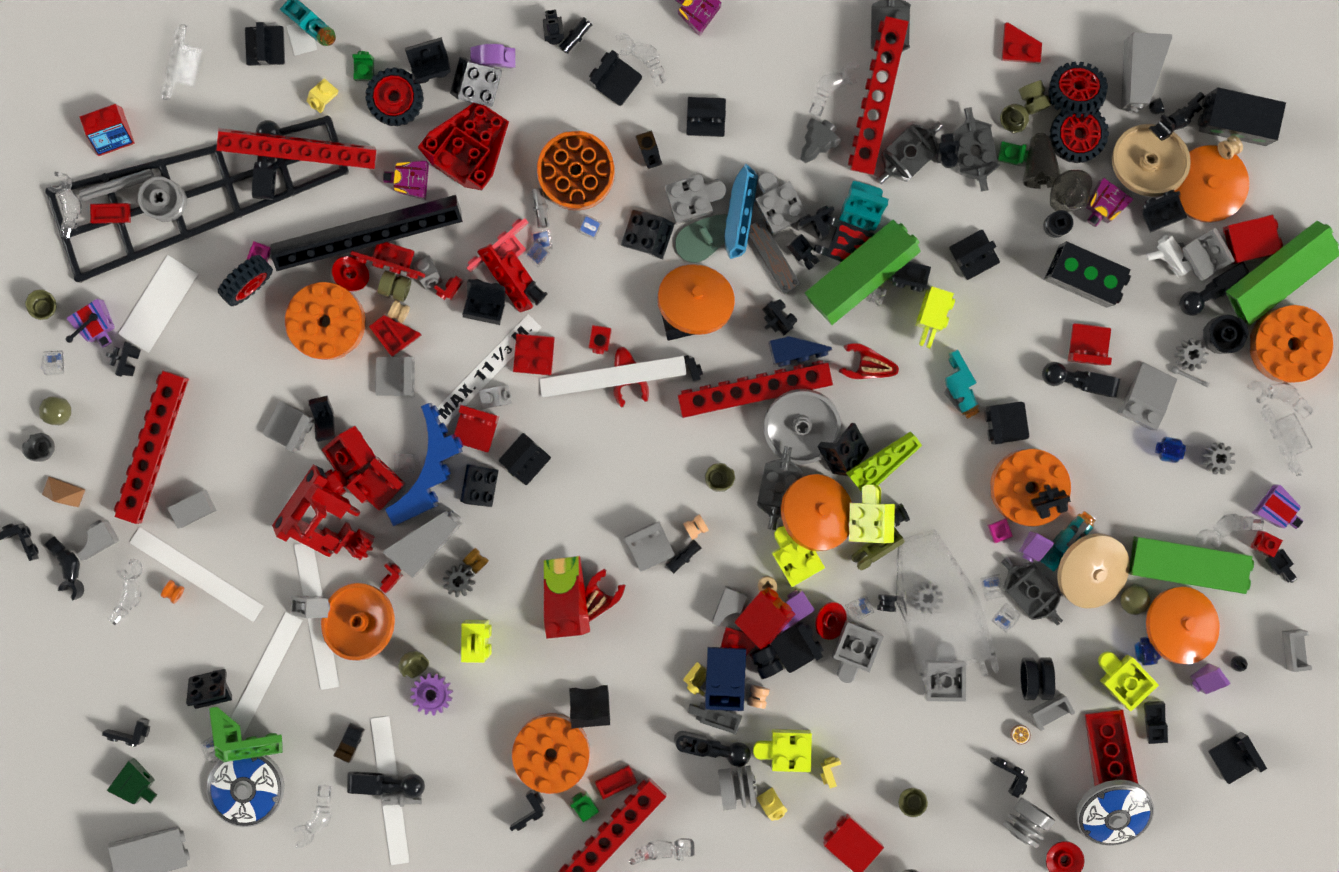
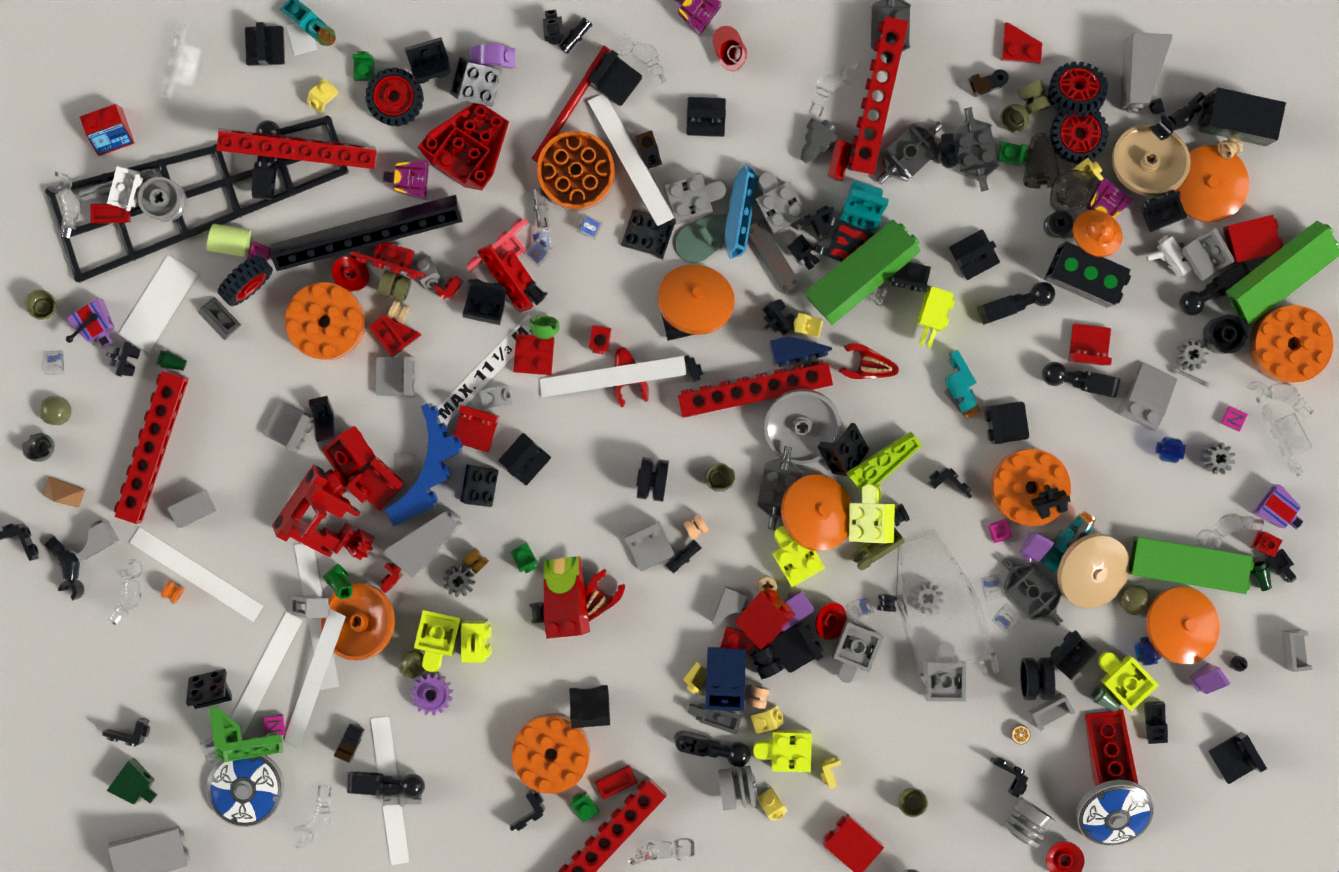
none -> white bracket [107,165,143,211]
none -> dark green cone [156,350,187,371]
none -> dark grey slope [199,297,241,340]
none -> yellowish green brick [207,224,251,257]
none -> dark pink tile [263,715,286,735]
none -> white sticker [284,609,346,748]
none -> green piece [323,563,353,600]
none -> neon yellow brick [414,610,462,672]
none -> green bracket [510,543,538,573]
none -> black bush [529,602,544,623]
none -> bright green hair [530,315,560,339]
none -> red piece [531,45,611,163]
none -> white sticker [588,94,674,226]
none -> black wheel [636,457,669,502]
none -> red piece [712,26,748,72]
none -> light yellow bracket [750,706,784,734]
none -> light yellow bracket [794,313,823,338]
none -> red tile [827,139,852,182]
none -> black bracket [927,467,972,499]
none -> leg [968,69,1009,97]
none -> black beam [977,282,1055,325]
none -> black bracket [1049,630,1097,680]
none -> light yellow bracket [1069,158,1104,186]
none -> orange helmet [1072,210,1123,257]
none -> sand green cone [1091,686,1121,712]
none -> dark pink tile [1221,406,1248,432]
none -> dark green cone [1250,561,1272,591]

